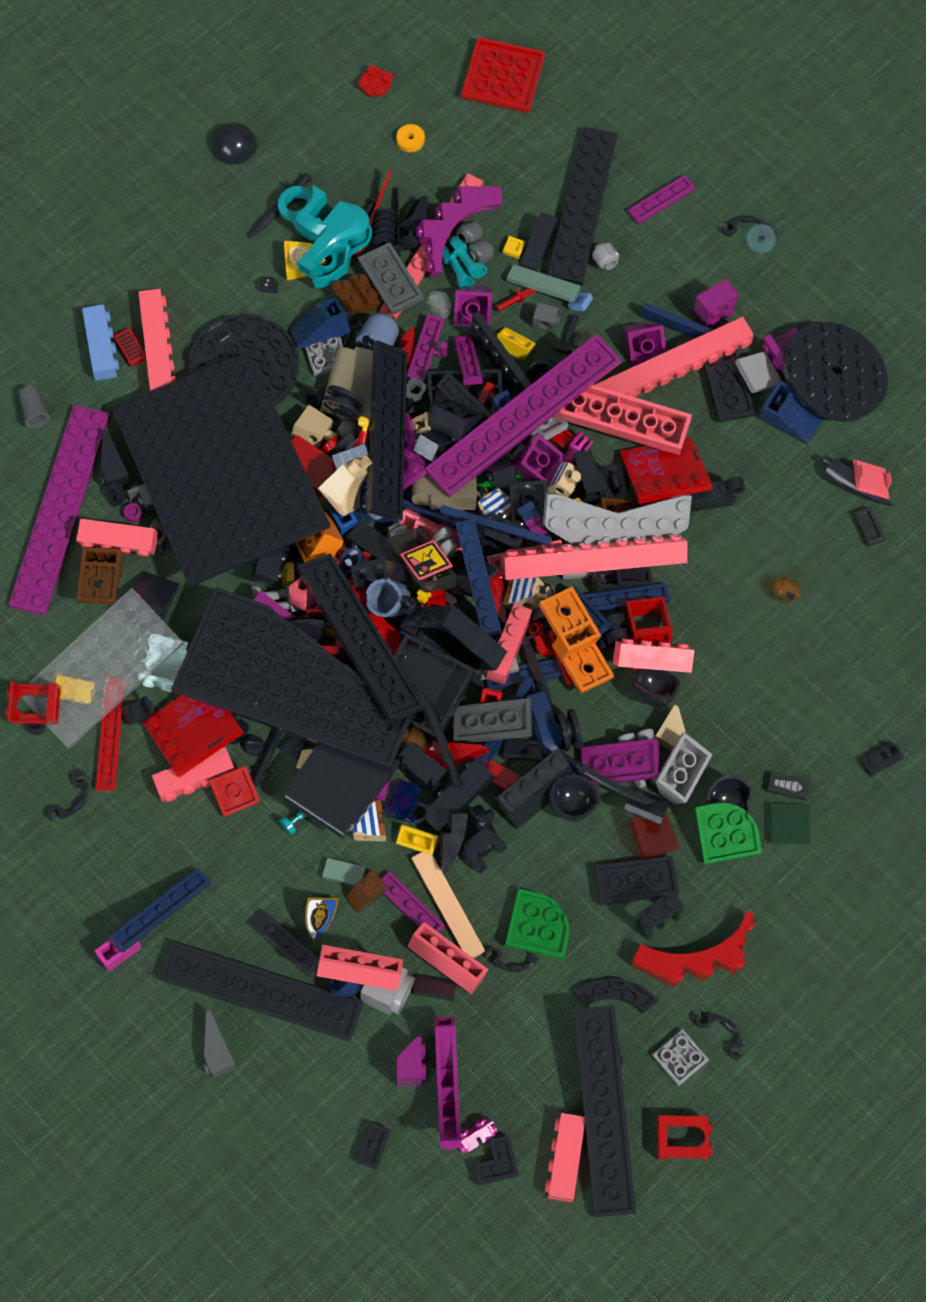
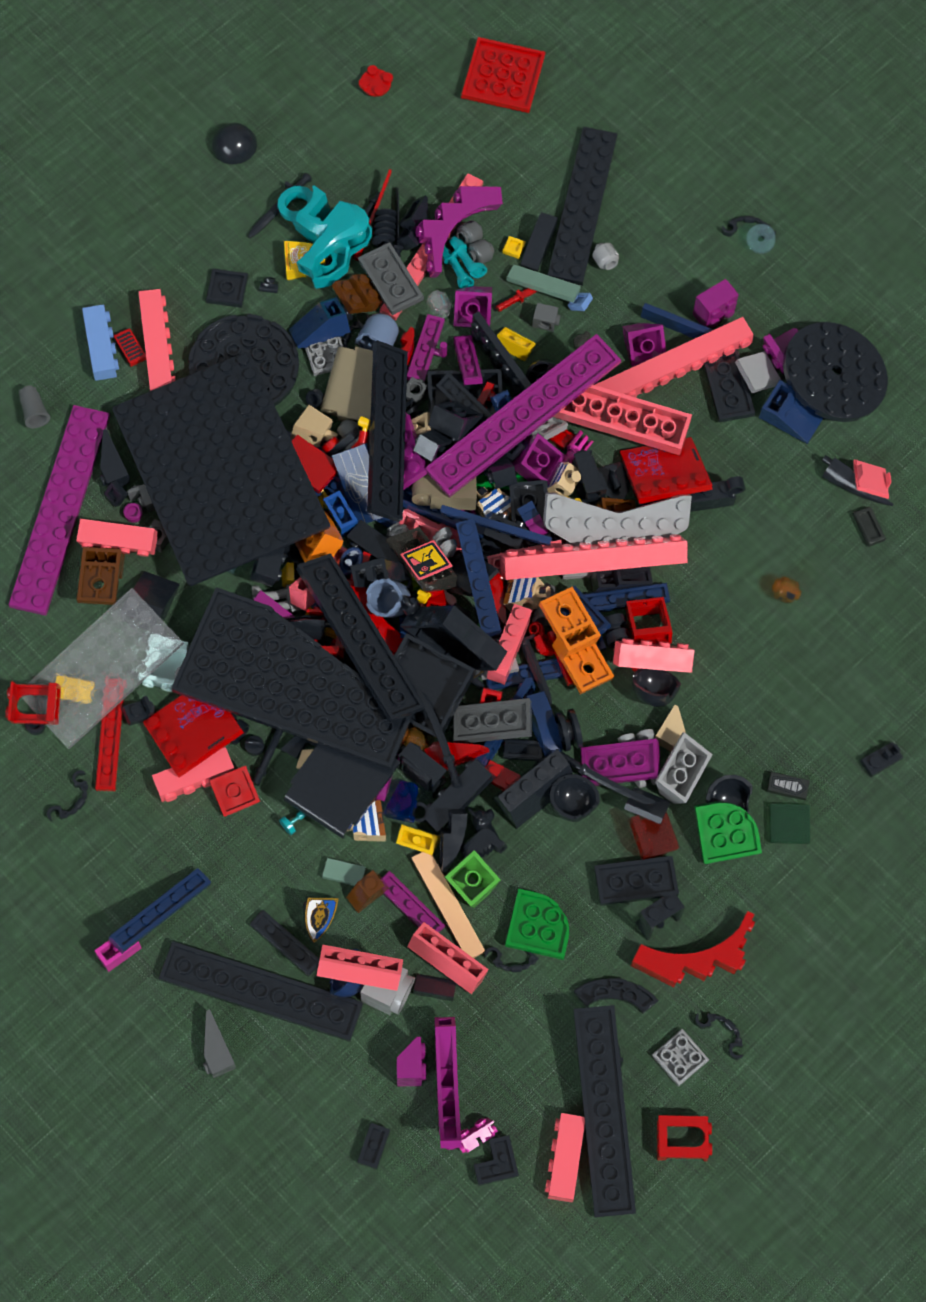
tan hips [318,455,372,516] -> none
black wheel [322,385,364,419] -> none
light orange piece [397,124,425,152] -> none
black piece [554,314,579,354] -> none
magenta tile [627,175,695,225] -> none
none -> black tile [206,268,248,308]
none -> bright green slope [445,850,501,908]

